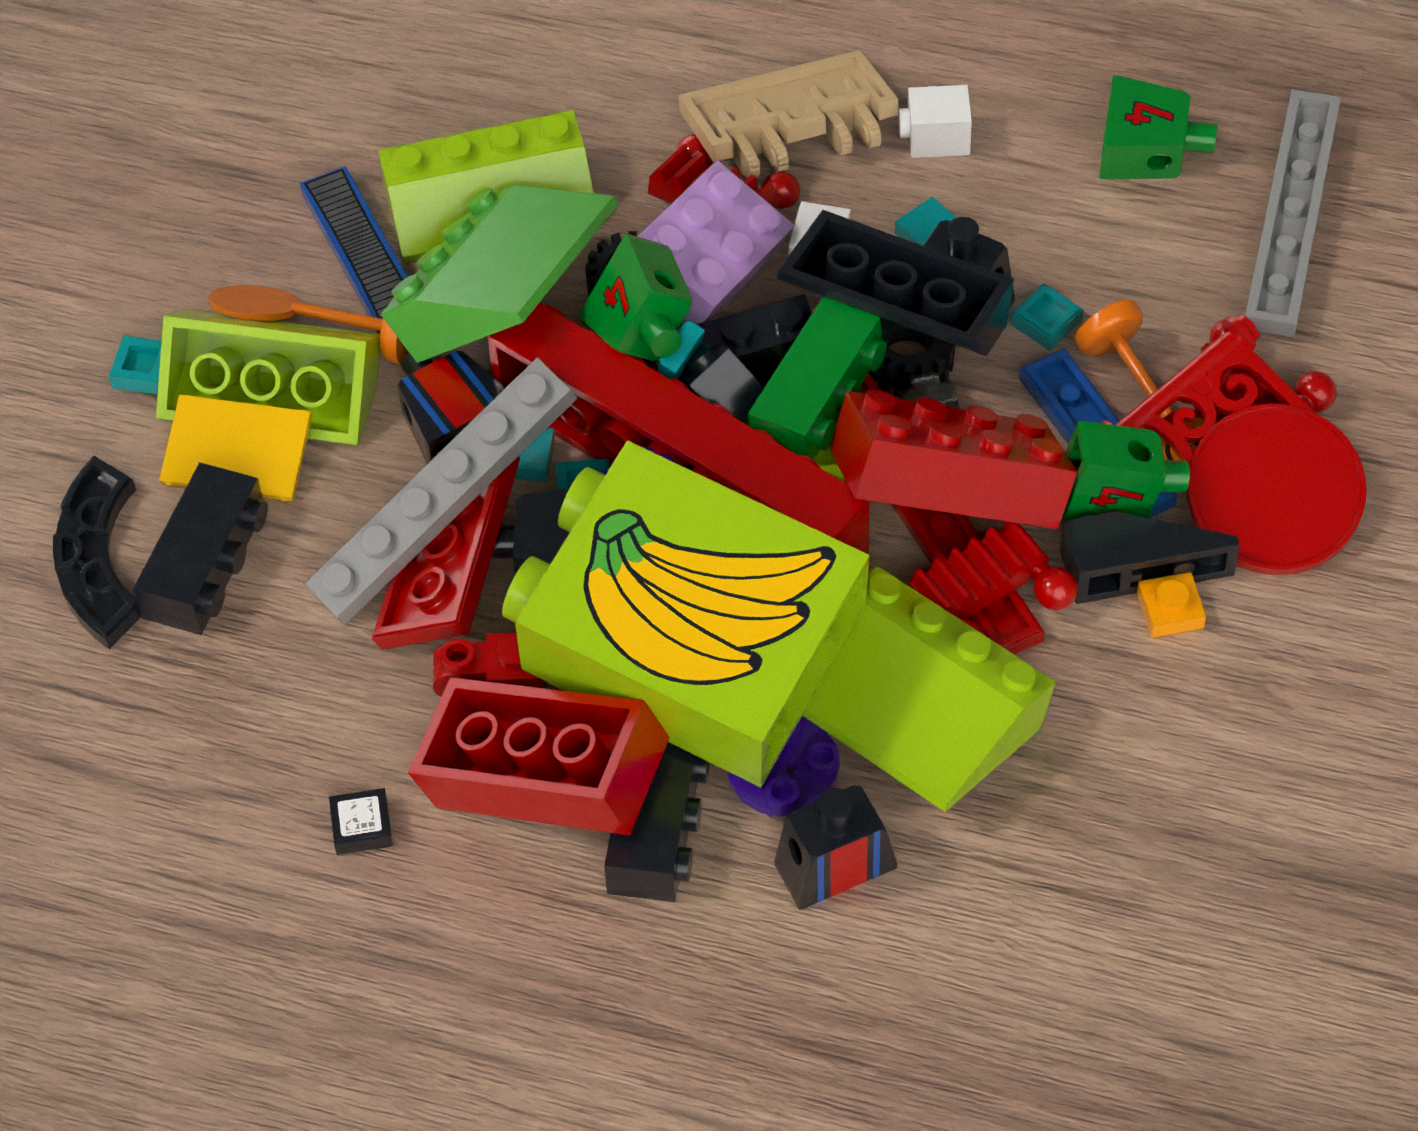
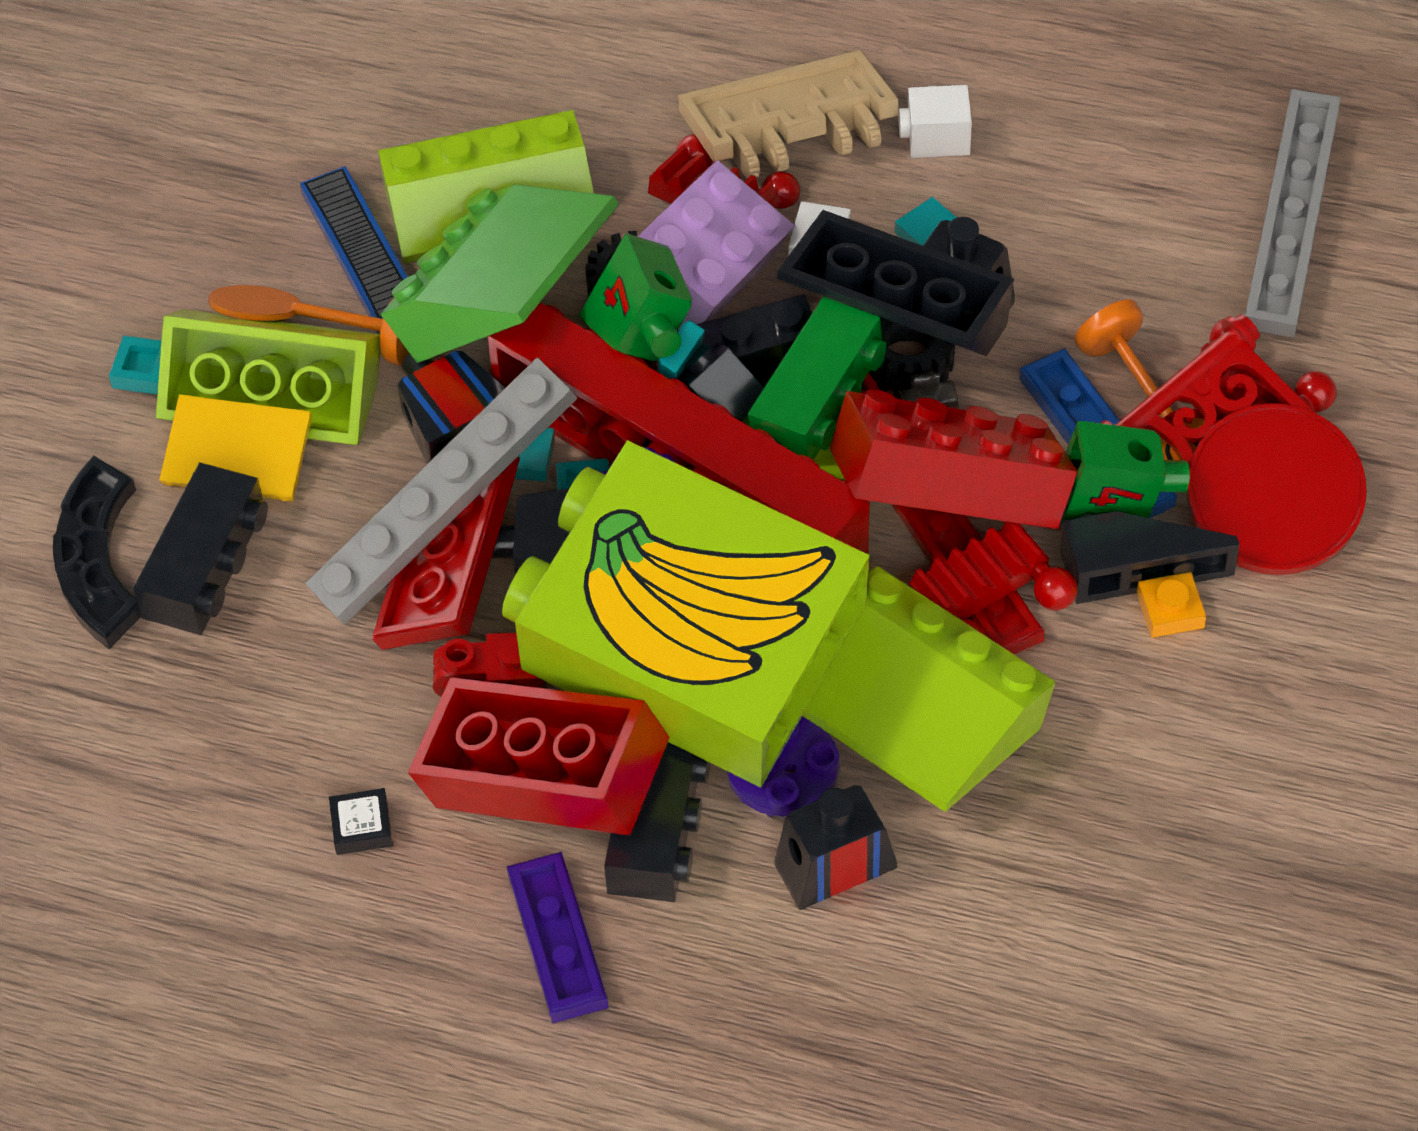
teal tile [1010,283,1084,351] -> none
green torso [1099,75,1218,180] -> none
none -> dark purple tile [506,851,609,1024]

